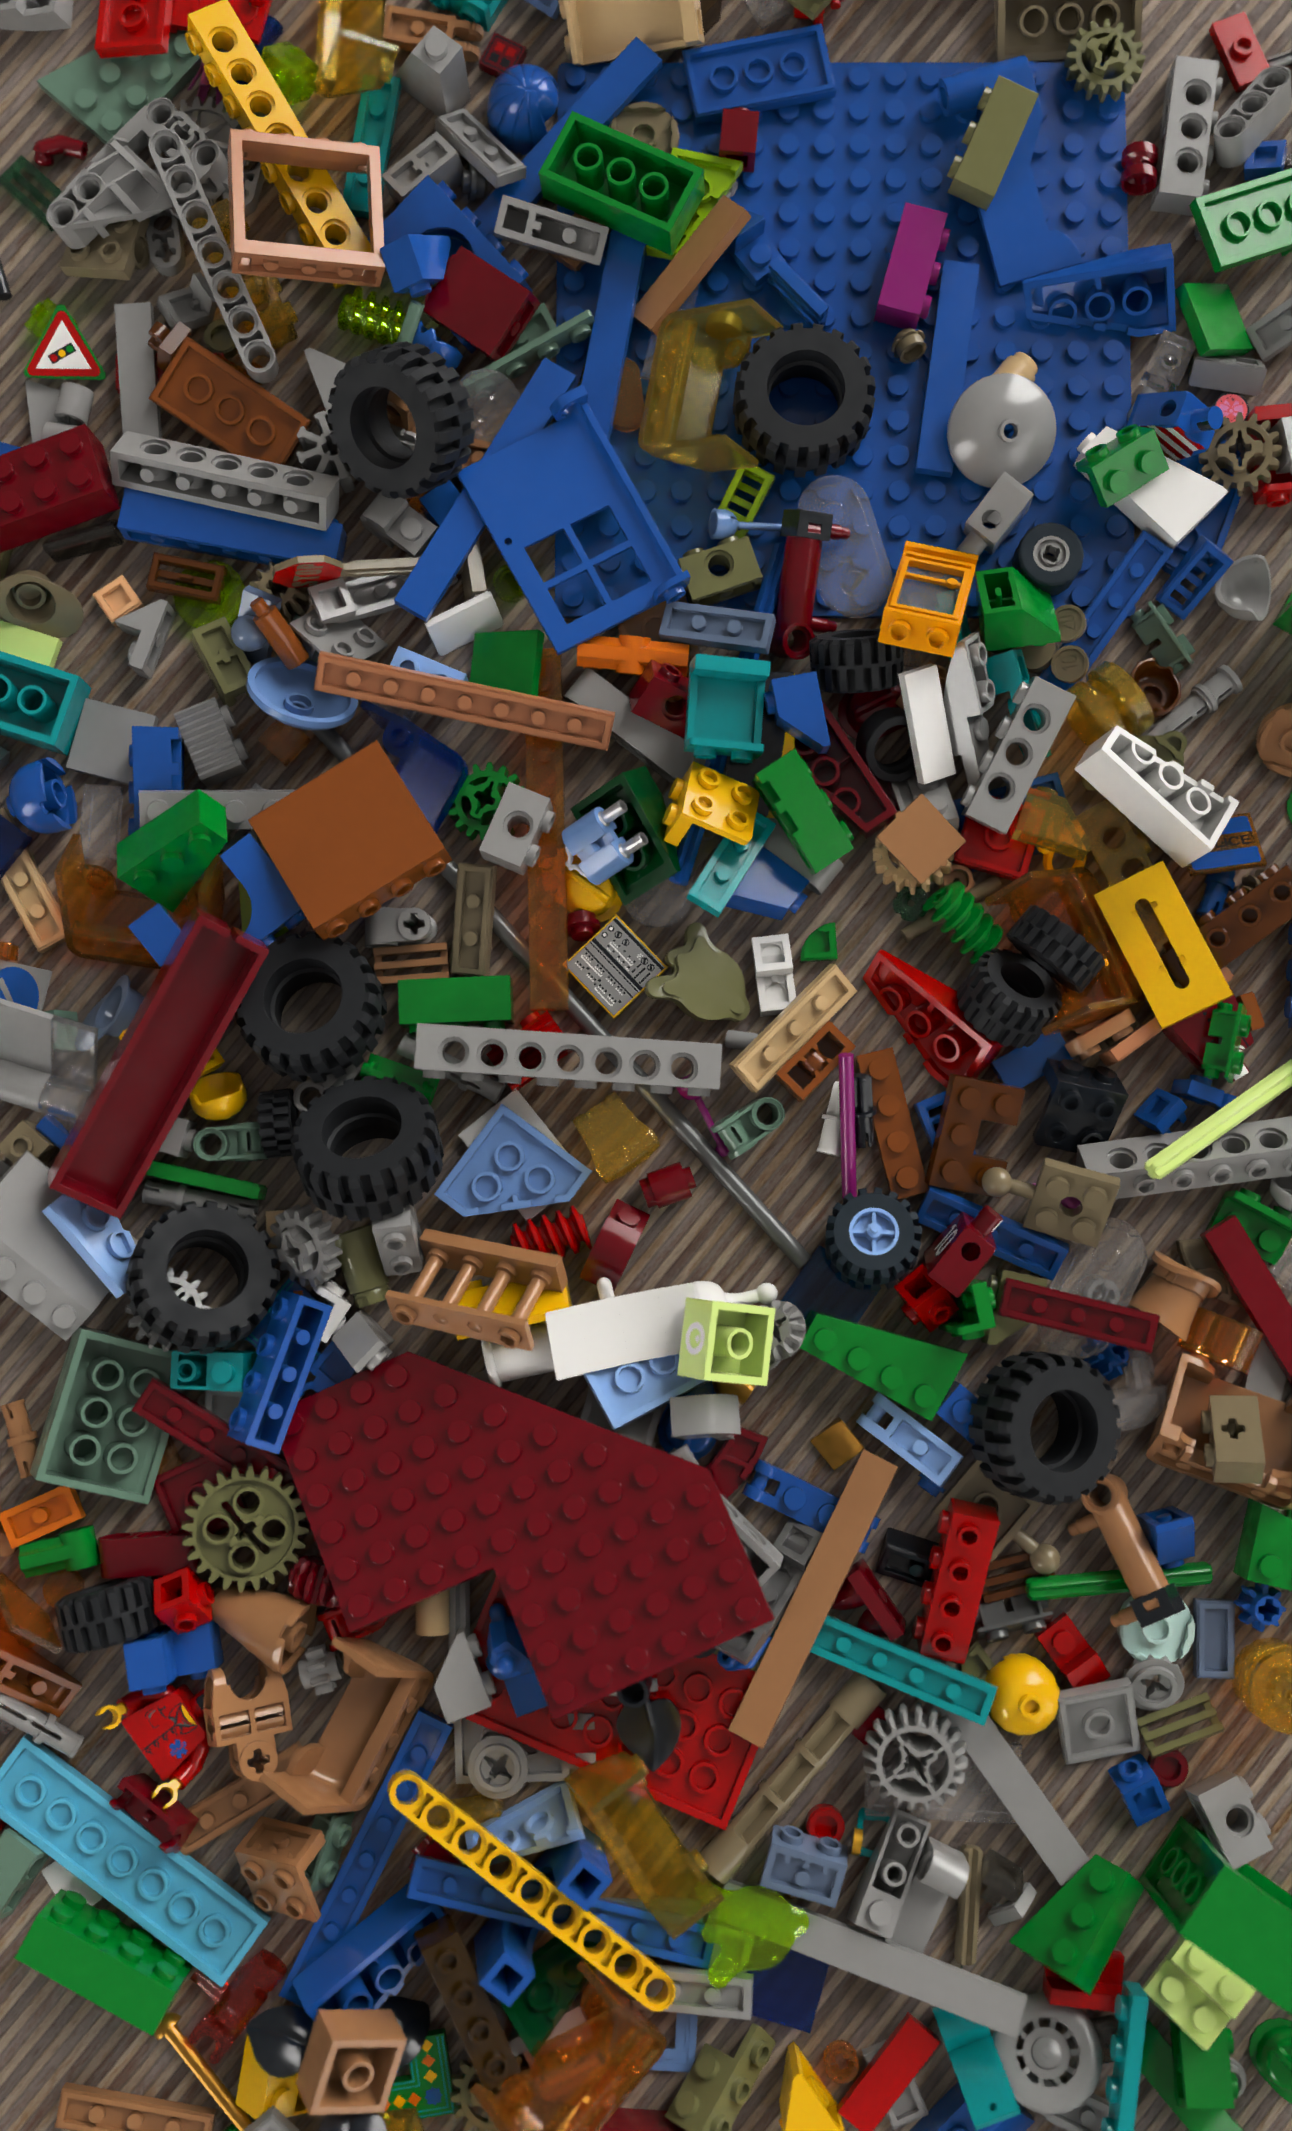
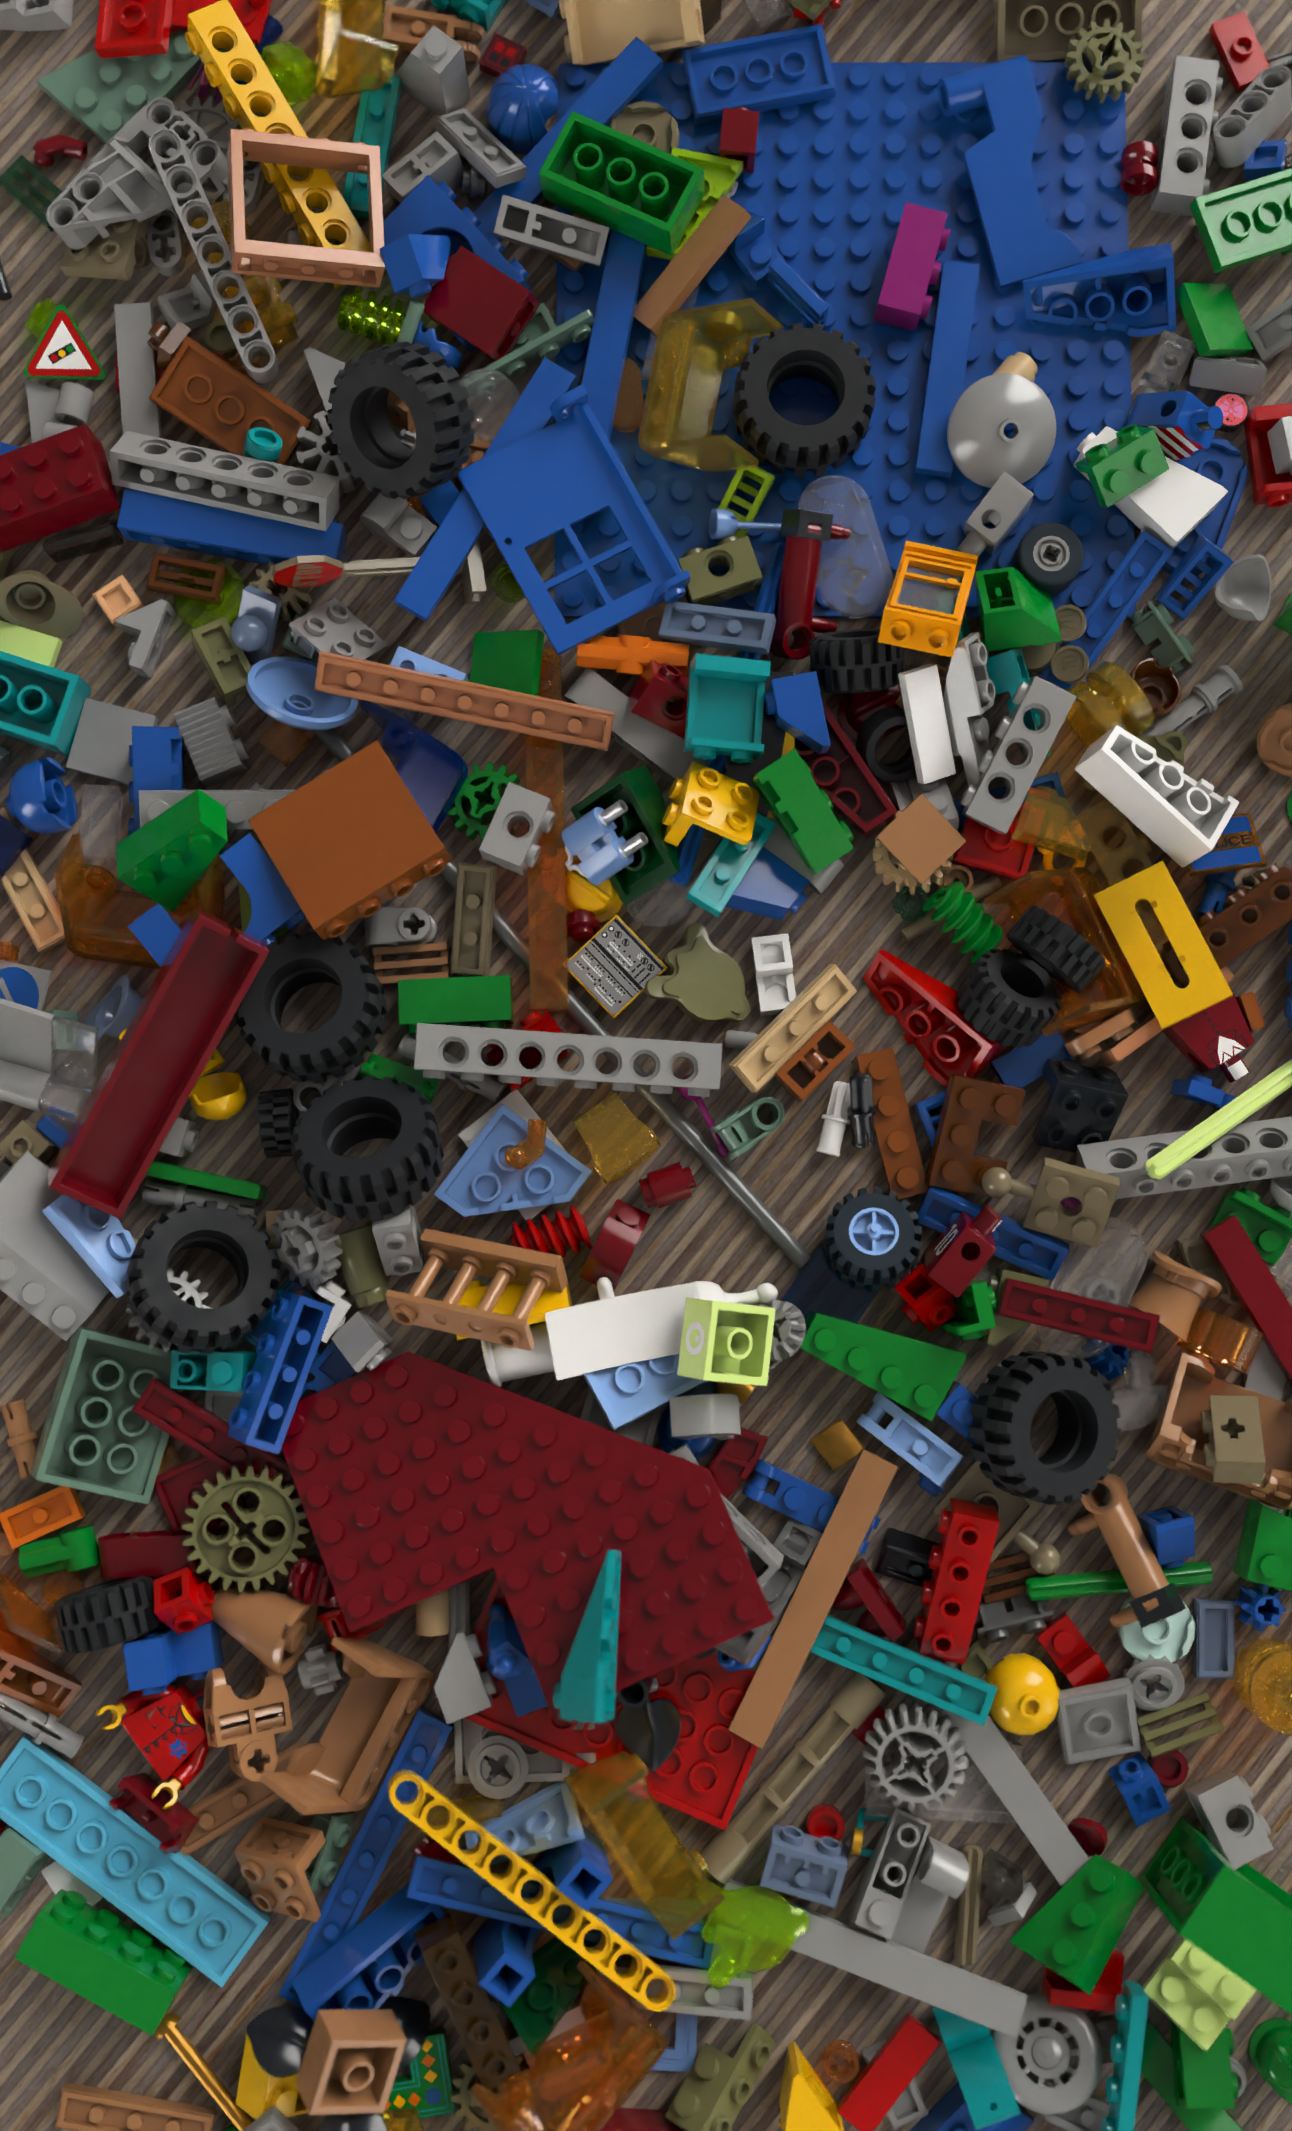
clear red piece [188,1948,287,2064] -> none
sand green piece [193,1122,269,1162] -> none
dark orange cylinder [250,597,309,670] -> none
light grey slope [307,554,458,624] -> none
white slope [424,591,503,656] -> none
clear blue tile [746,1935,829,2033] -> none
green tile [800,922,838,963] -> none
magenta bar [838,1053,857,1198] -> none
dark tan plate [891,328,926,364] -> none
olive brick [947,75,1039,211] -> none
blue tile [1133,1087,1188,1135] -> none
dark tan gear [1199,412,1282,497] -> none
green hinge [1201,1002,1252,1084] -> none
none -> teal tile [243,427,283,463]
none -> clear orange arm [505,1119,547,1169]
none -> teal wedge [554,1550,622,1723]
none -> dark red piece [1068,1818,1108,1856]

